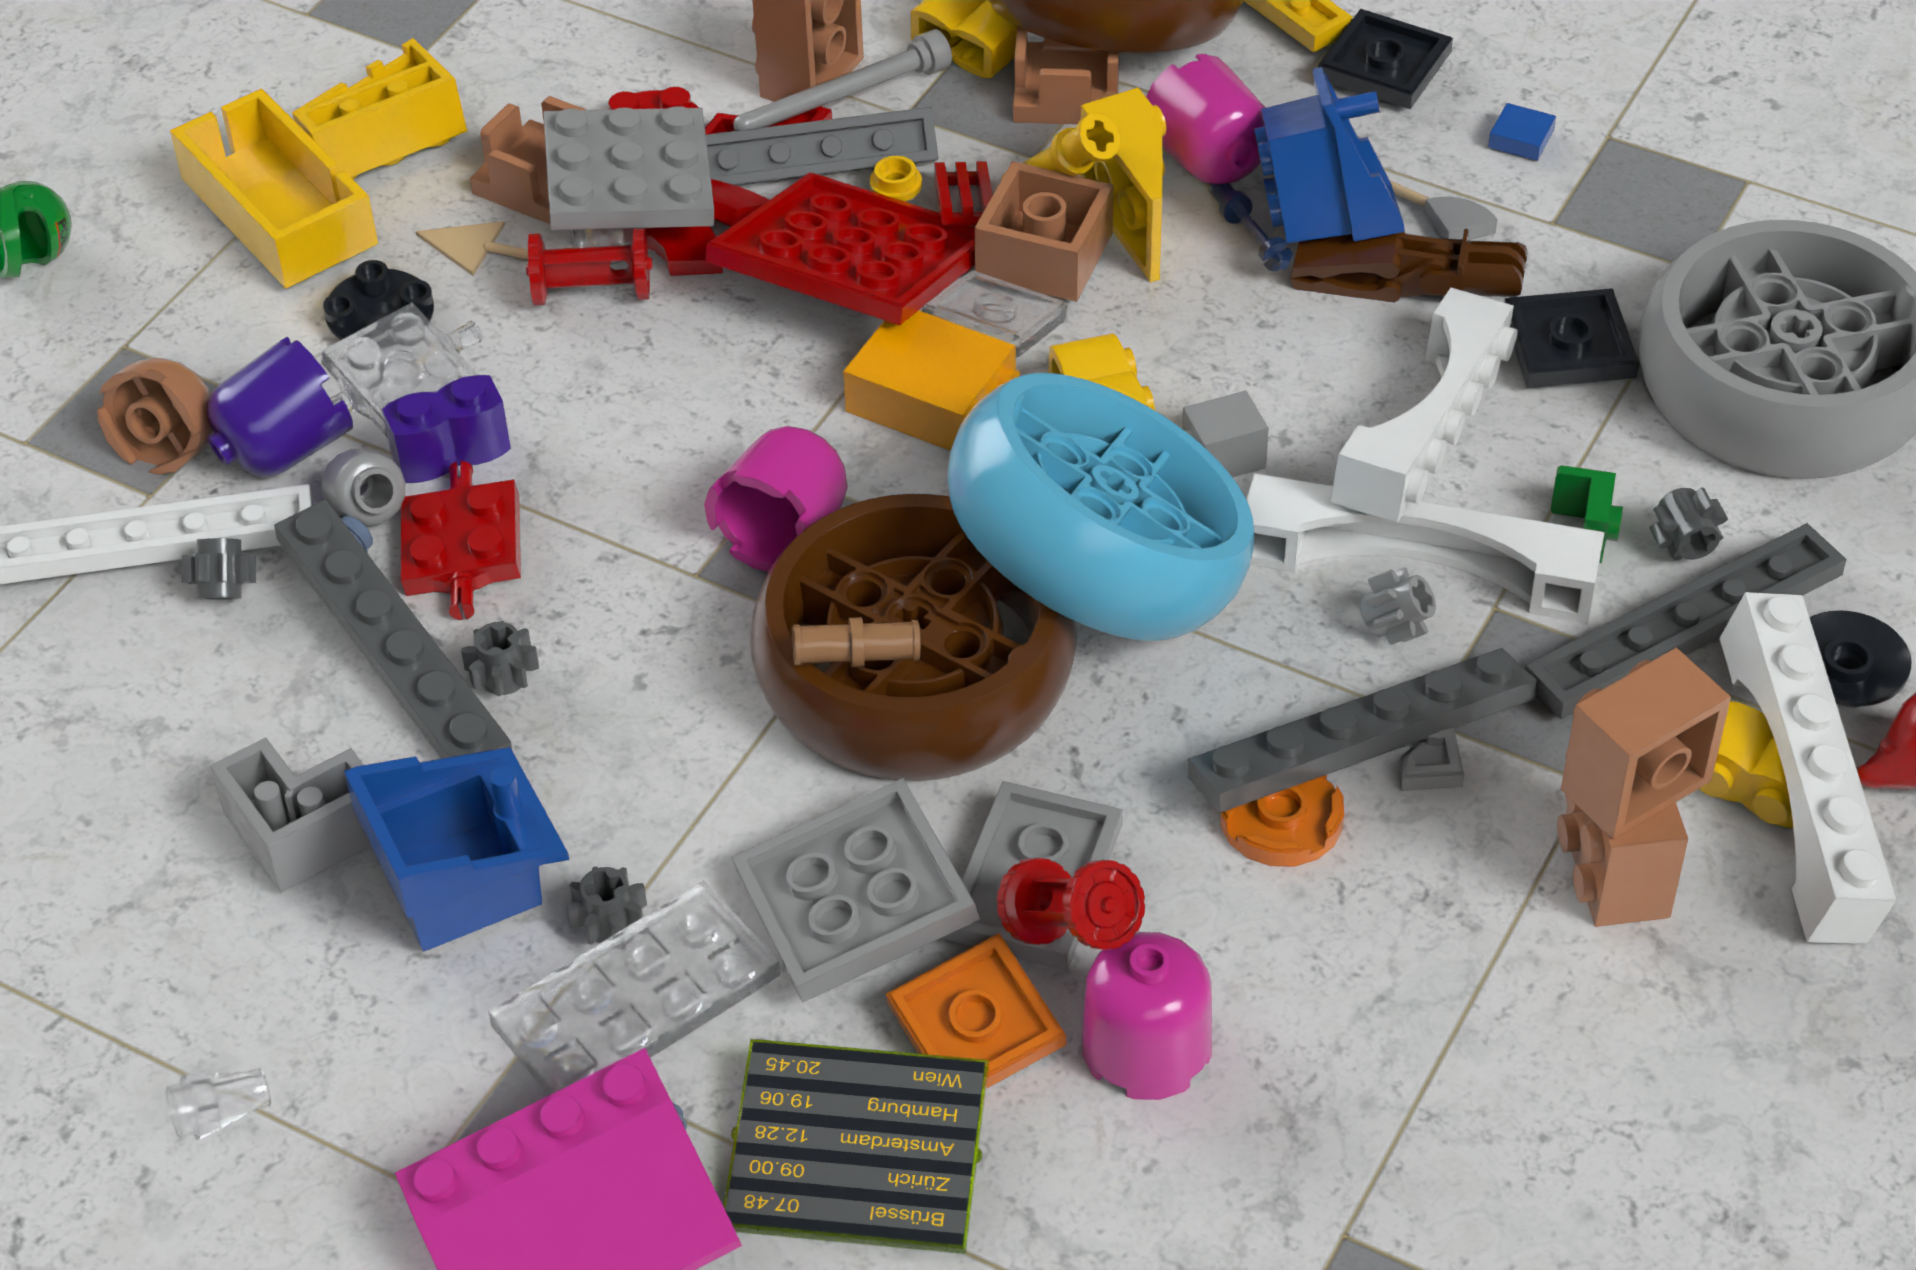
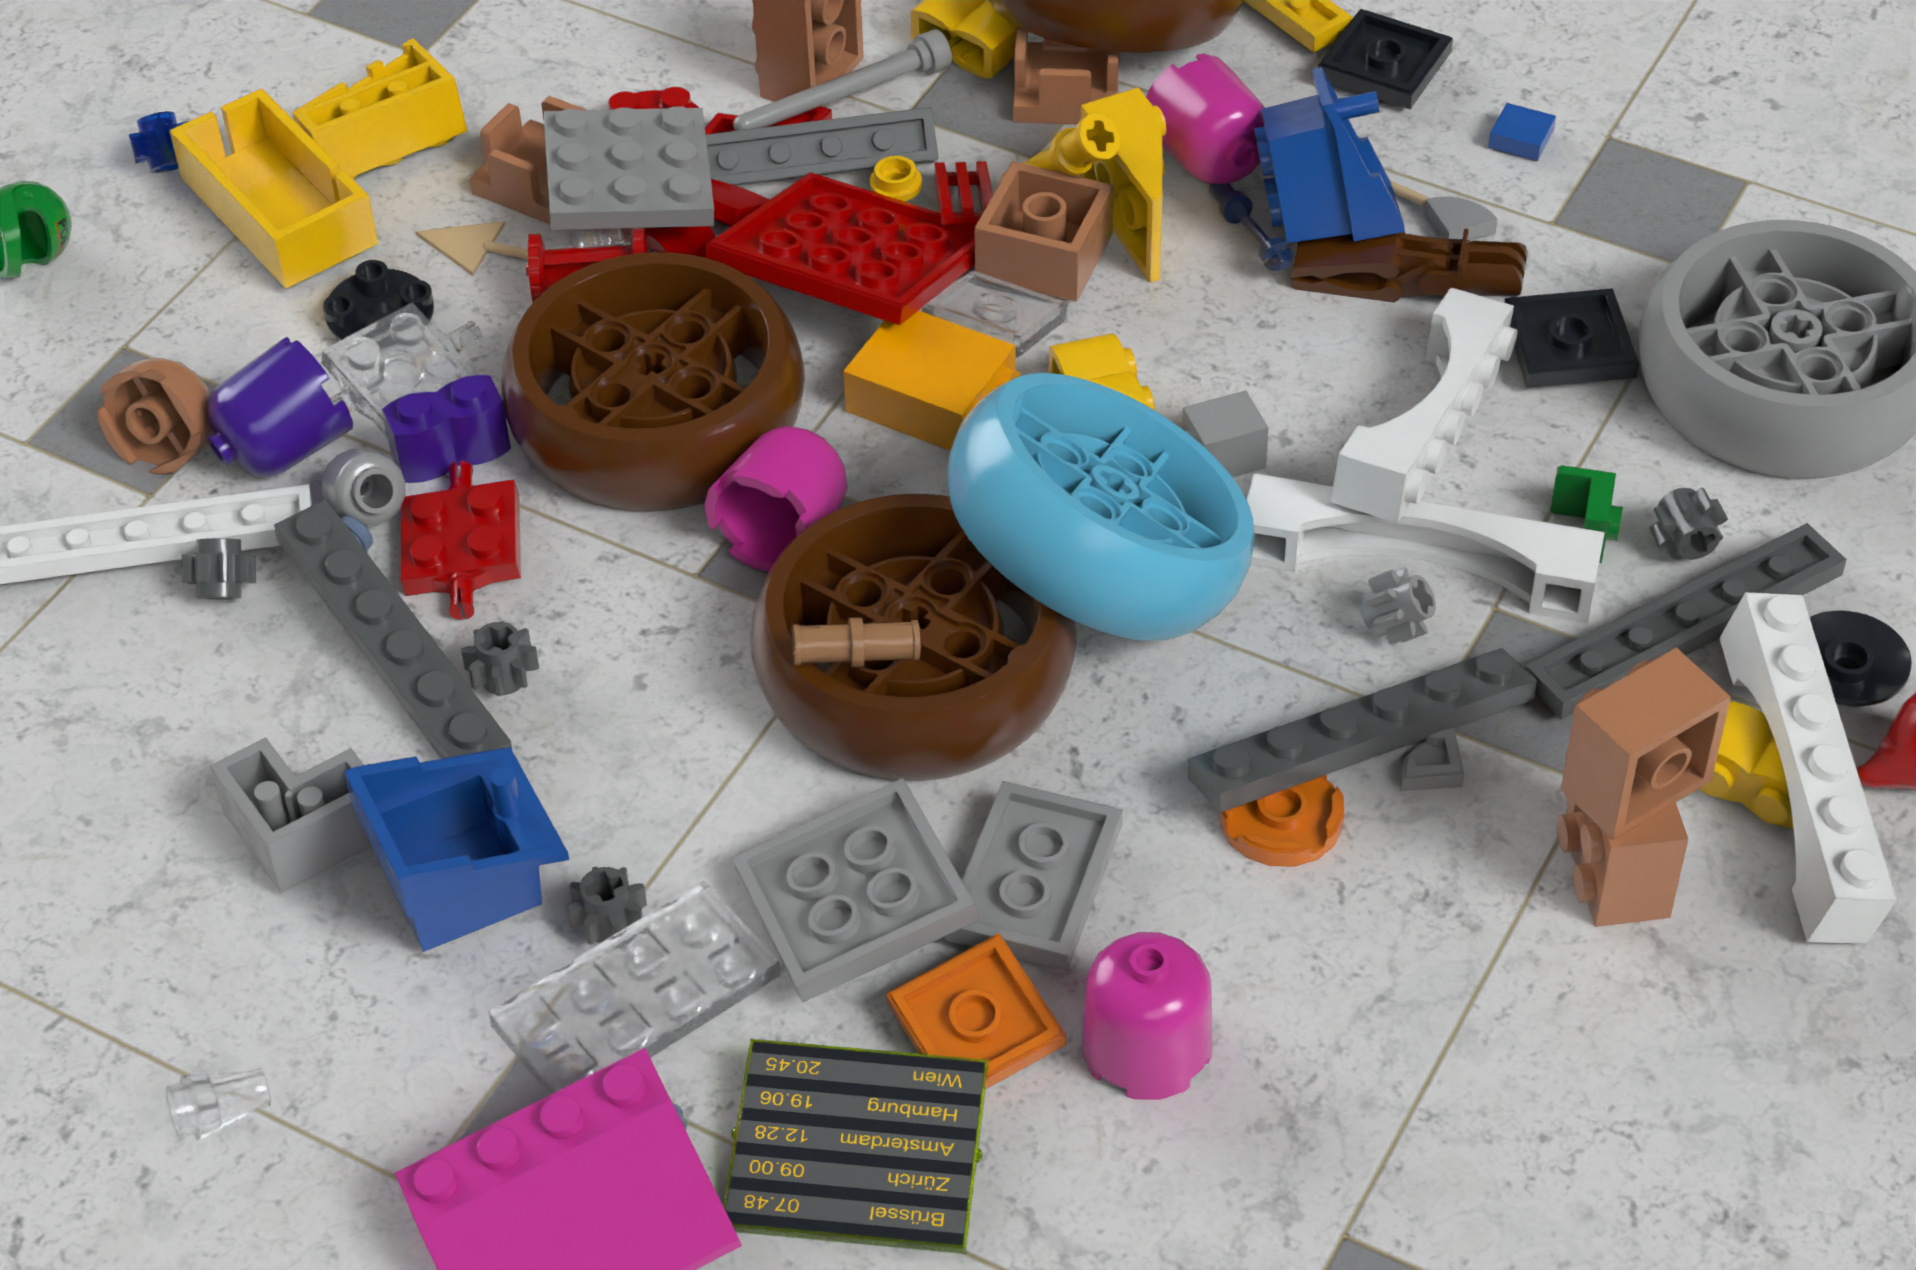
red hose [997,858,1145,950] -> none
none -> clear blue gear [128,111,189,173]
none -> reddish brown wheel [501,252,805,512]

